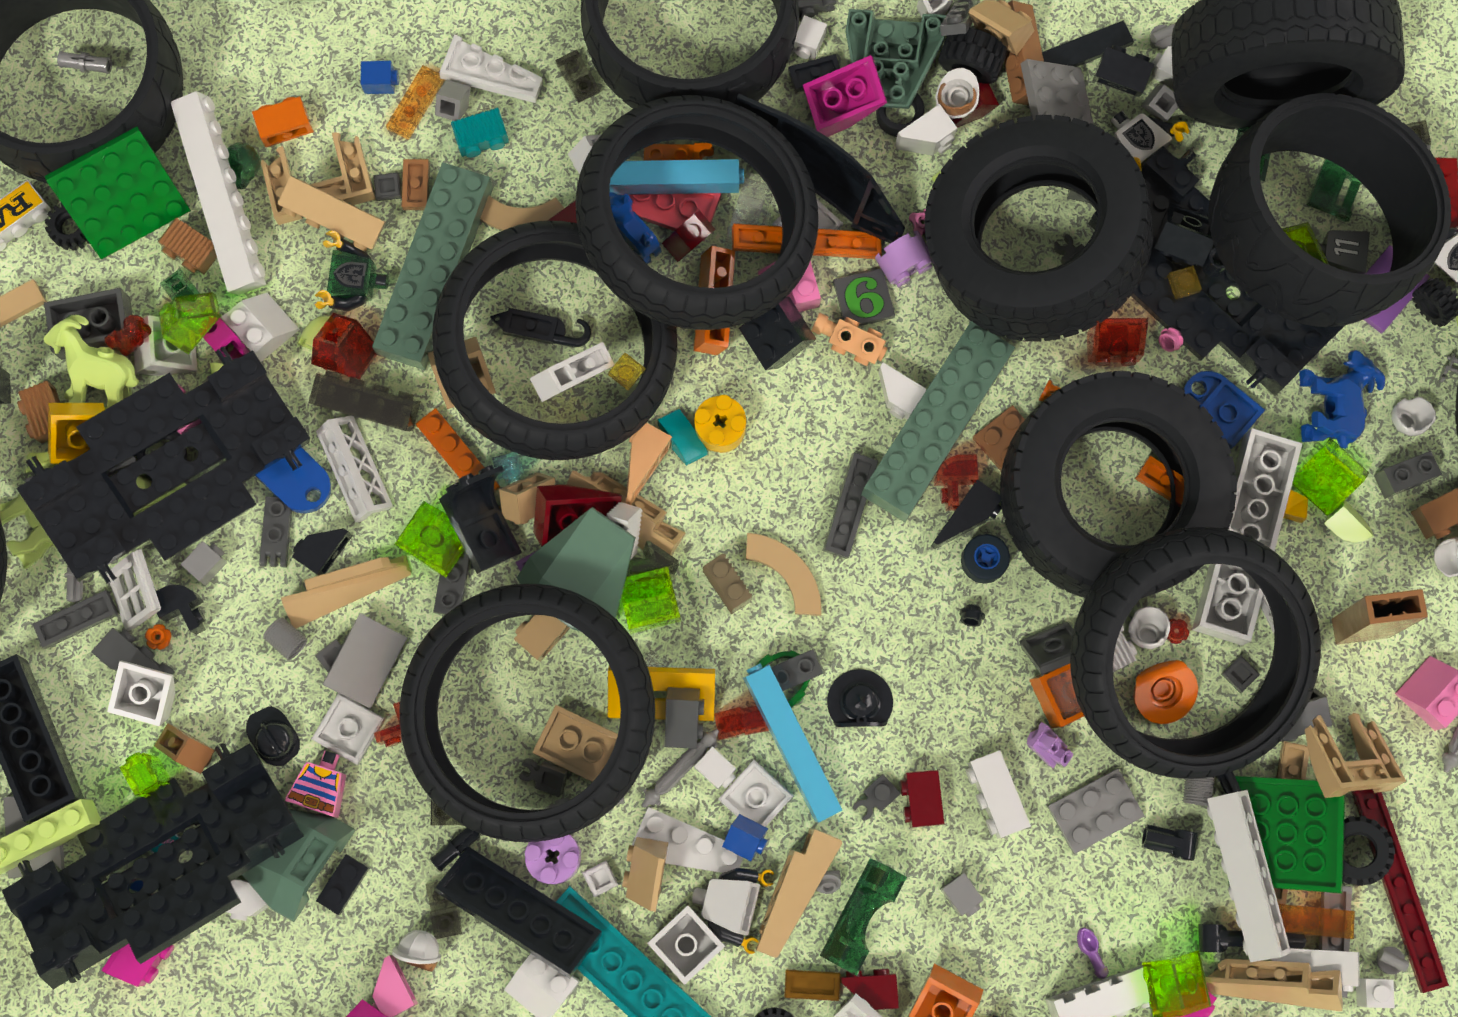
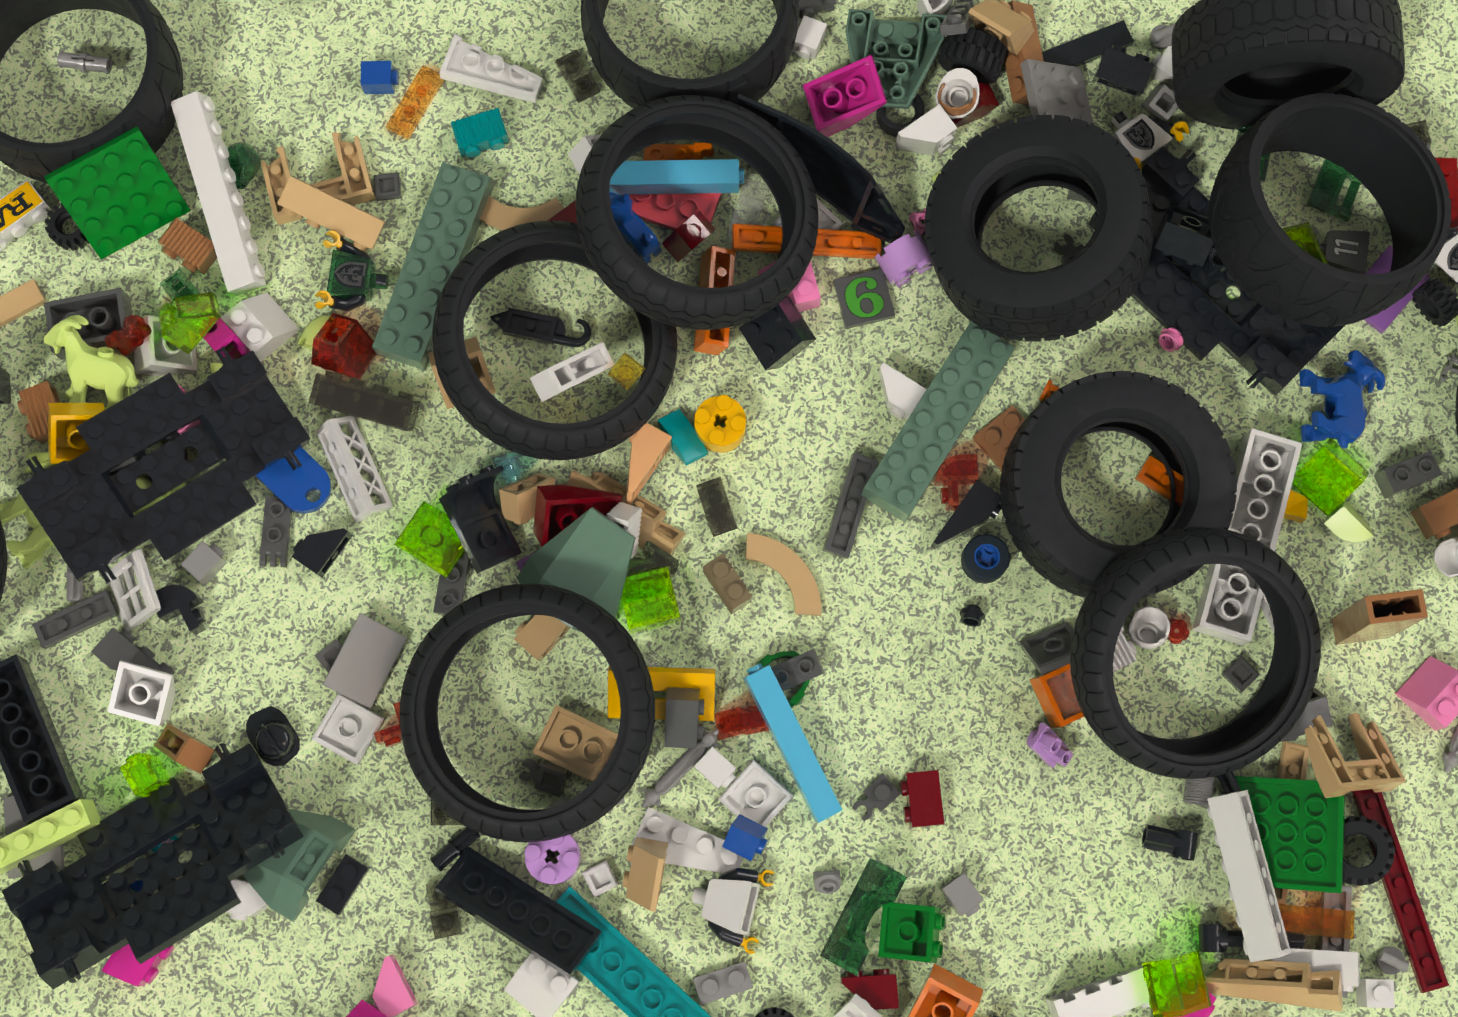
orange plate [145,624,171,650] -> none
orange brick [252,96,313,147] -> none
light grey piece [263,617,307,660] -> none
tan wedge [281,555,411,629] -> none
torso [285,751,346,818] -> none
white piece [392,930,441,972] -> none
medium nougat plate [402,159,430,210] -> none
orange plate [416,408,500,492] -> none
light grey brick [435,80,471,121] -> none
white brick [647,905,725,985] -> none
tan wedge [756,828,842,958] -> none
pearl gold tile [784,970,840,1001] -> none
black plate [788,54,840,93] -> none
light nougat brick [811,313,887,366] -> none
black hat [827,669,893,727] -> none
white brick [966,750,1031,839] -> none
light grey plate [1047,769,1145,854] -> none
medium lavender piece [1077,927,1109,979] -> none
clear red slope [1087,318,1148,366] -> none
orange hat [1133,660,1198,724] -> none
clear yellow plate [1167,266,1202,299] -> none
blue tile [1183,371,1265,449] -> none
white hair [1391,396,1436,436] -> none
none -> light grey plate [693,961,753,1005]
none -> clear smoke slope [696,477,738,537]
none -> green plate [878,901,945,963]

